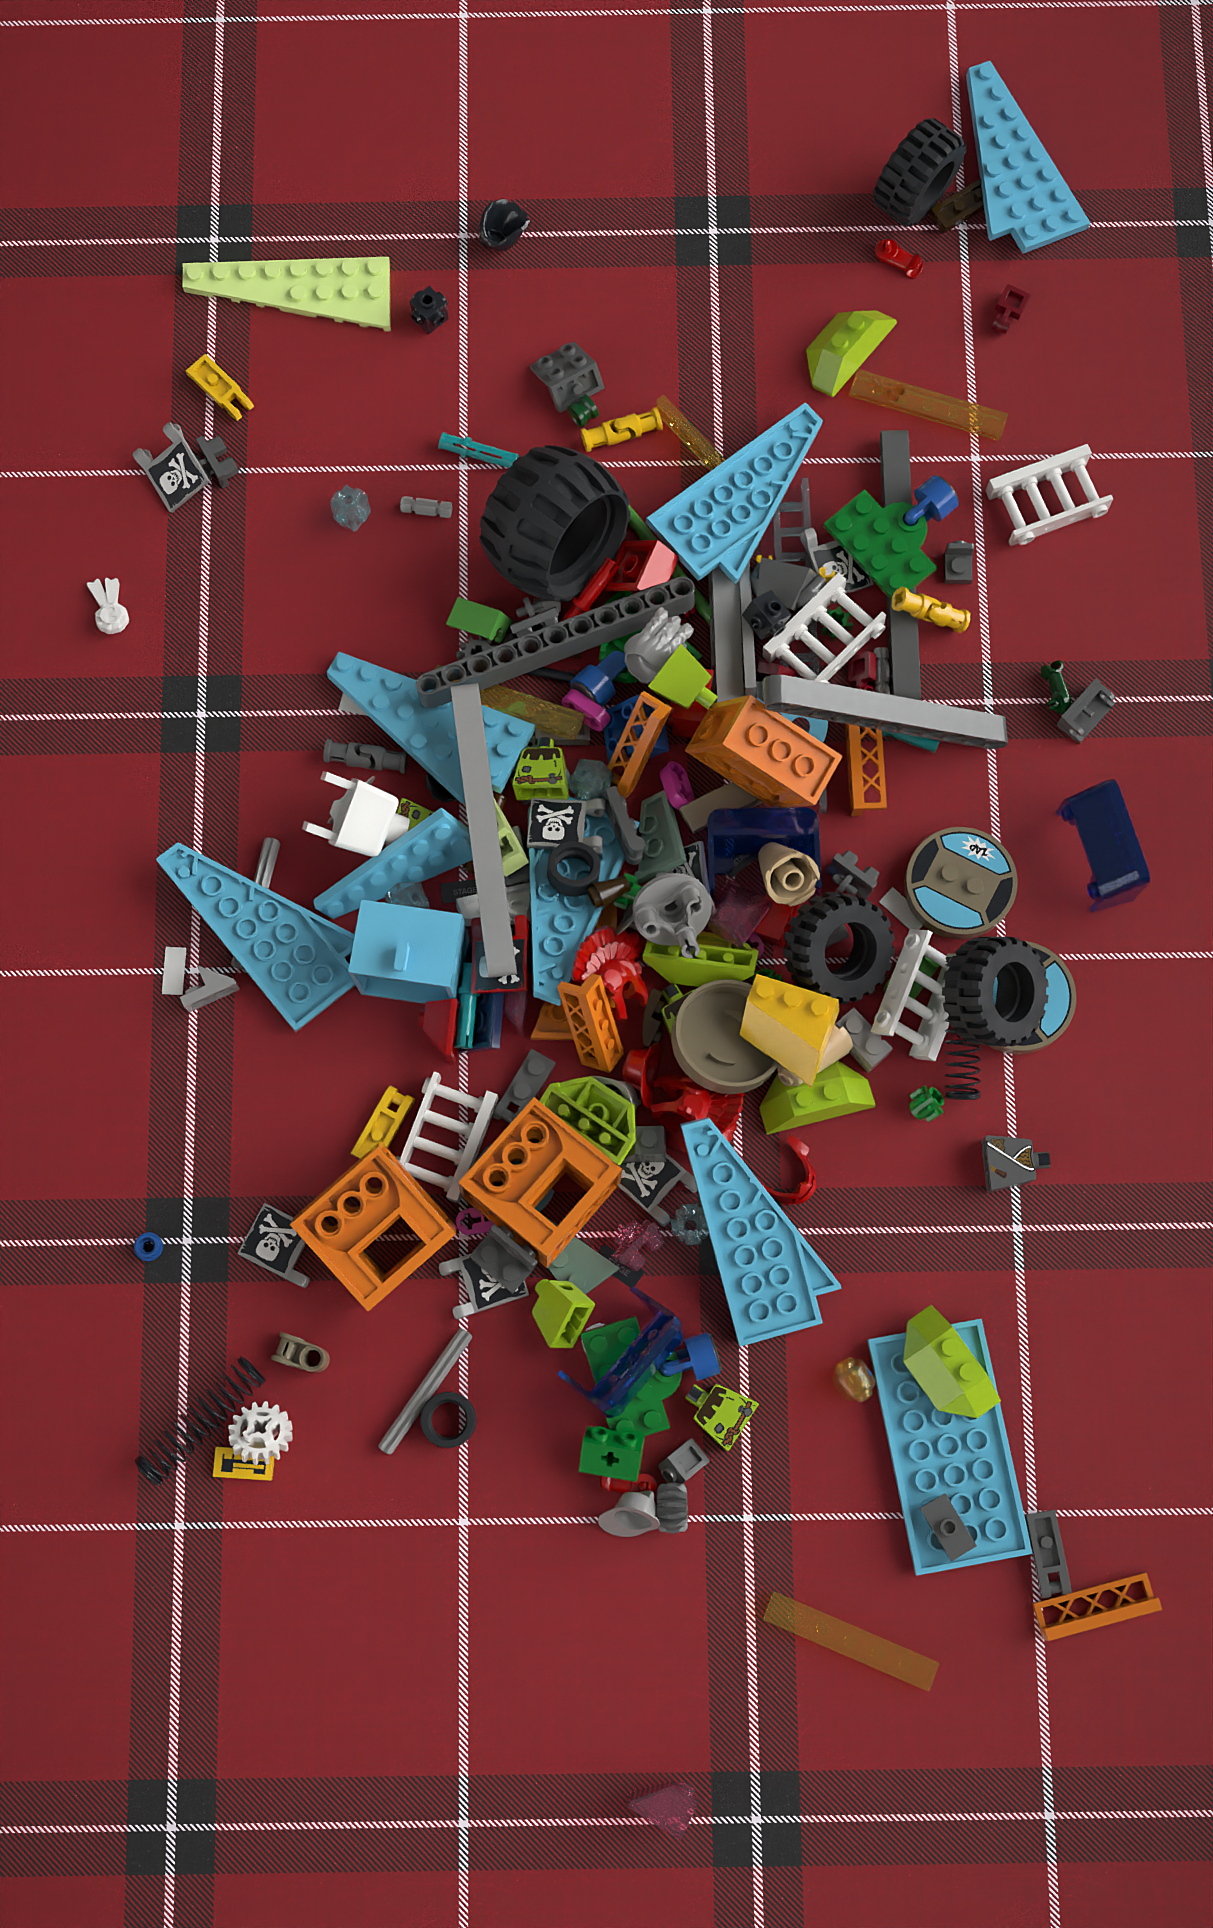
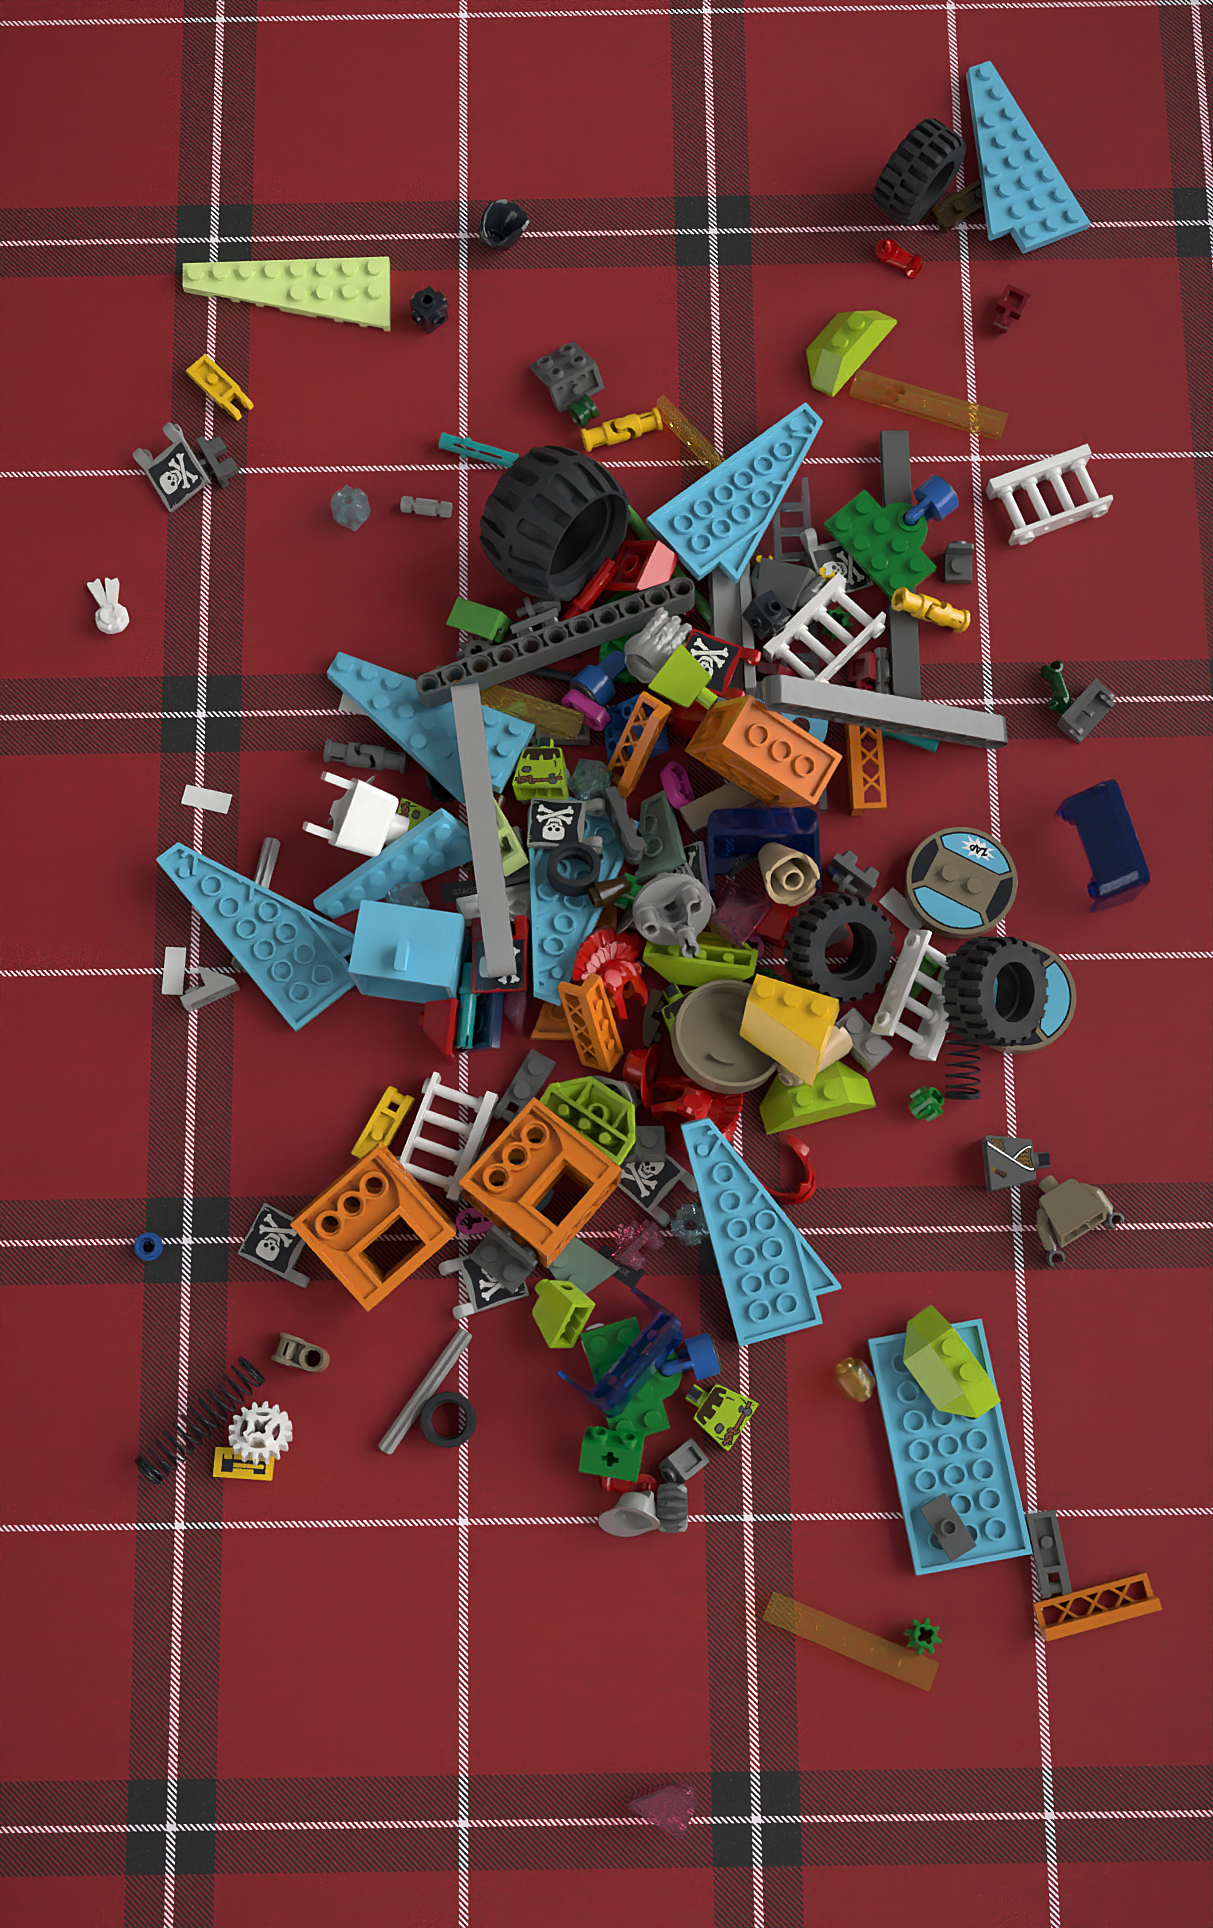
none -> white sticker [181,785,232,814]
none -> flag [685,628,761,700]
none -> green gear [903,1618,942,1656]
none -> dark tan torso [1036,1175,1125,1267]

